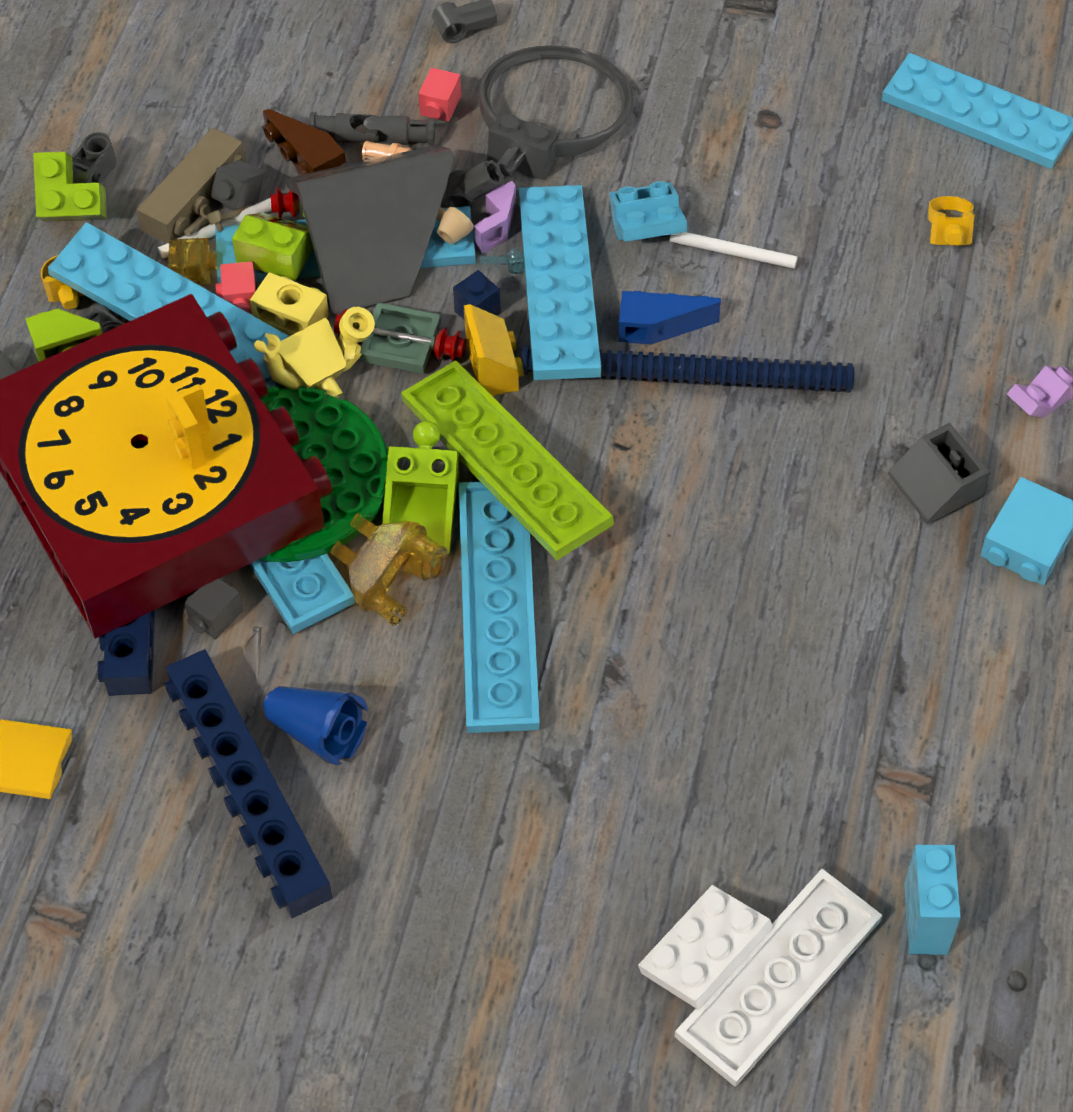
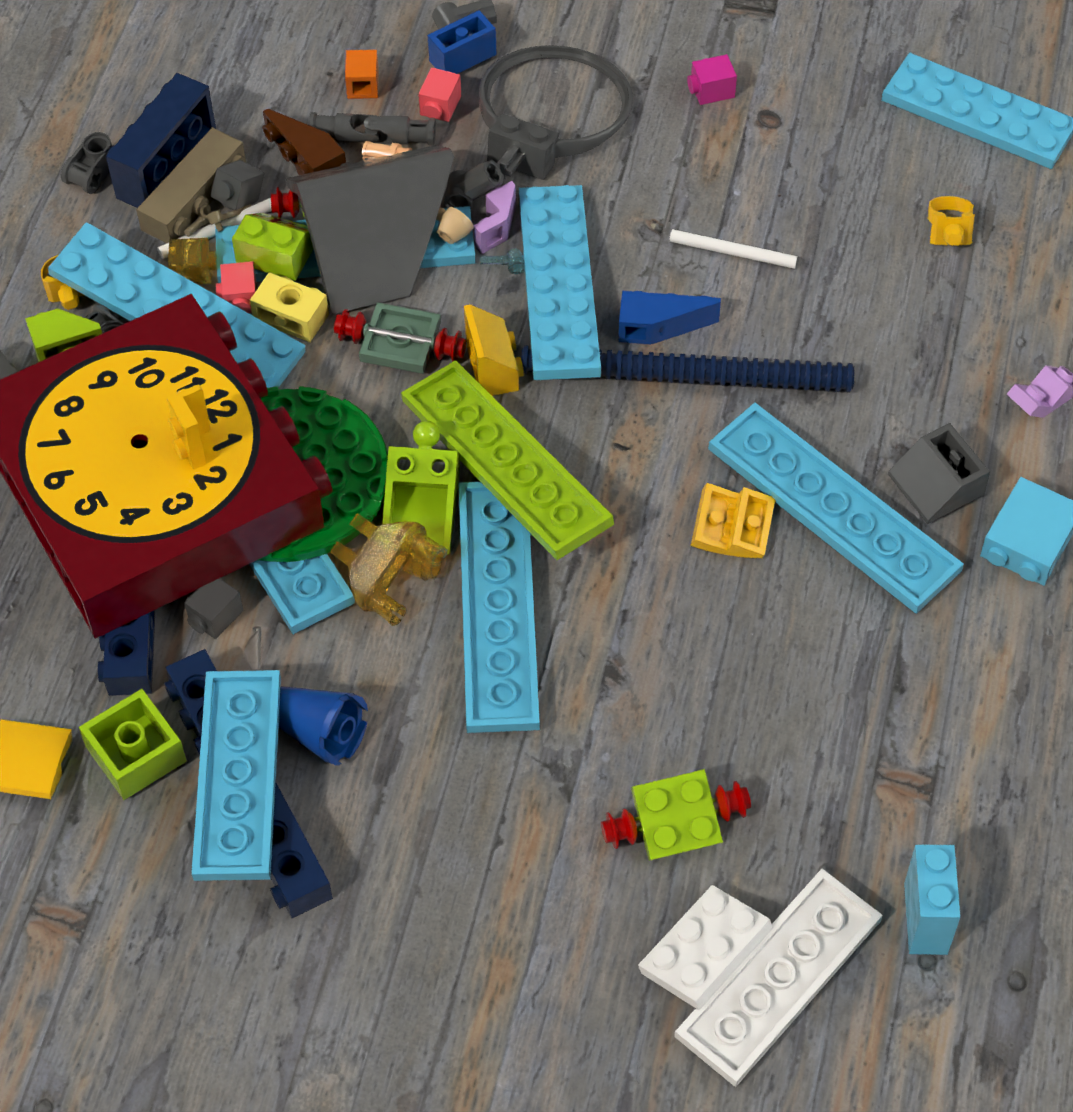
lime brick [33,152,107,222] -> none
light yellow torso [254,307,375,398] -> none
dark blue brick [453,270,501,321] -> none
medium azure brick [609,181,687,242] -> none
none -> lime brick [79,689,187,800]
none -> dark blue brick [106,73,216,208]
none -> medium azure plate [191,670,281,881]
none -> orange brick [345,50,379,99]
none -> blue brick [427,10,497,74]
none -> lime plate [601,769,751,861]
none -> dark pink brick [687,54,737,105]
none -> yellow slope [690,483,775,558]
none -> medium azure plate [708,403,964,614]

